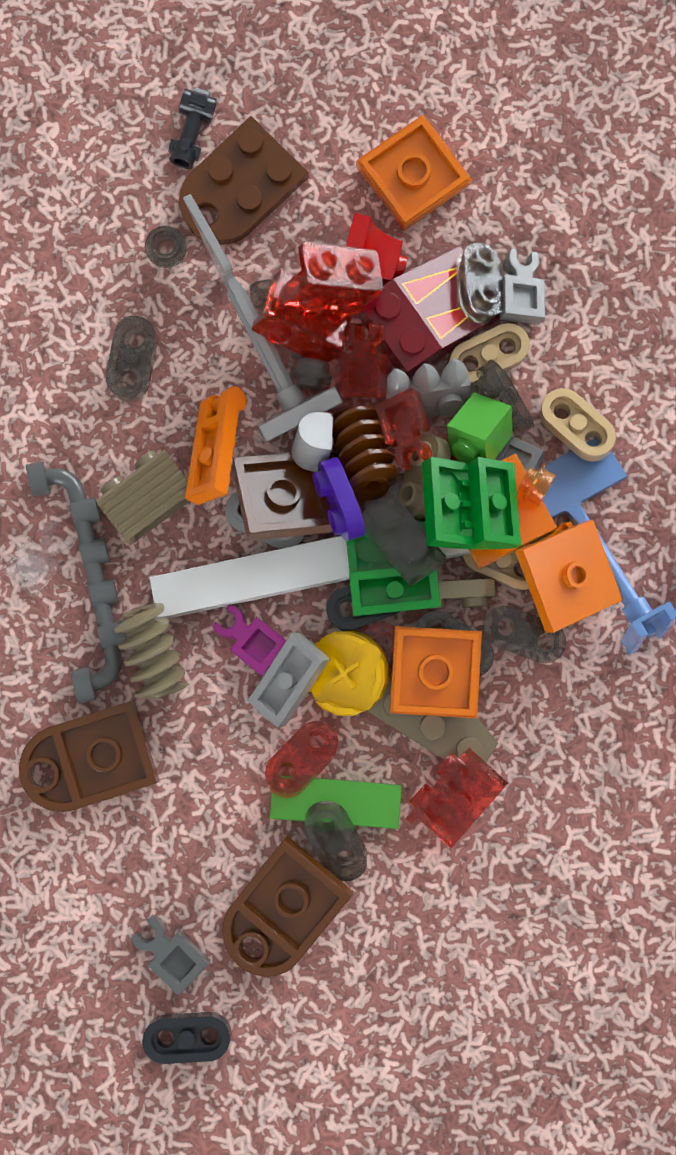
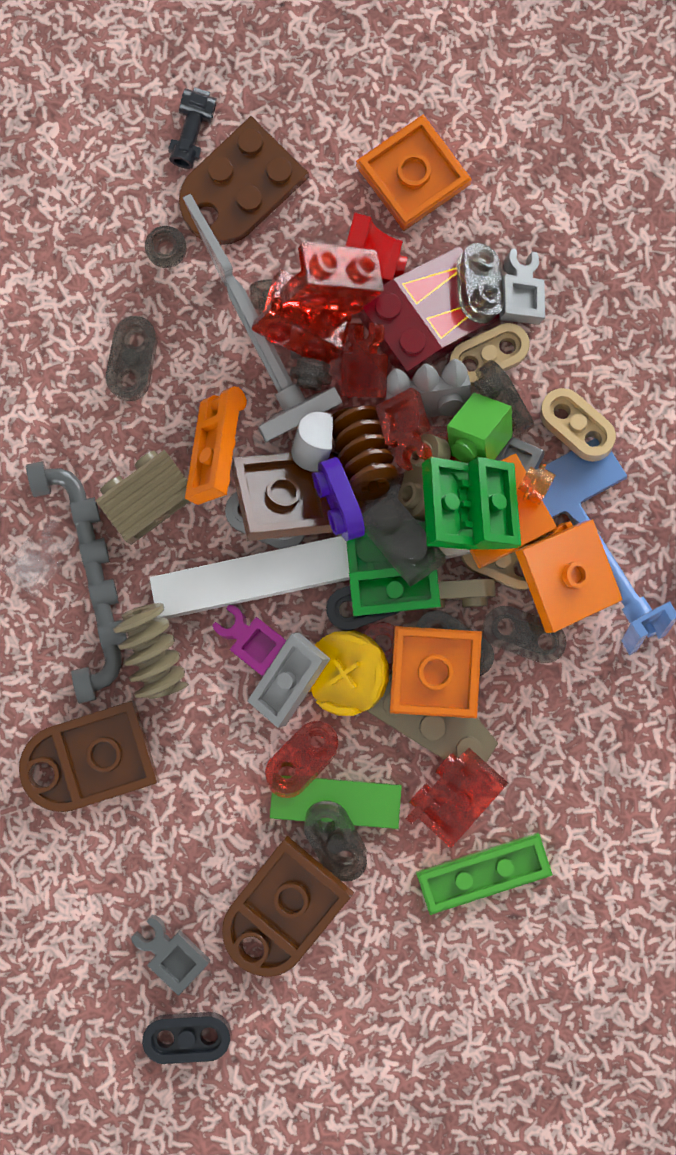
none -> bright green tile [416,832,553,915]

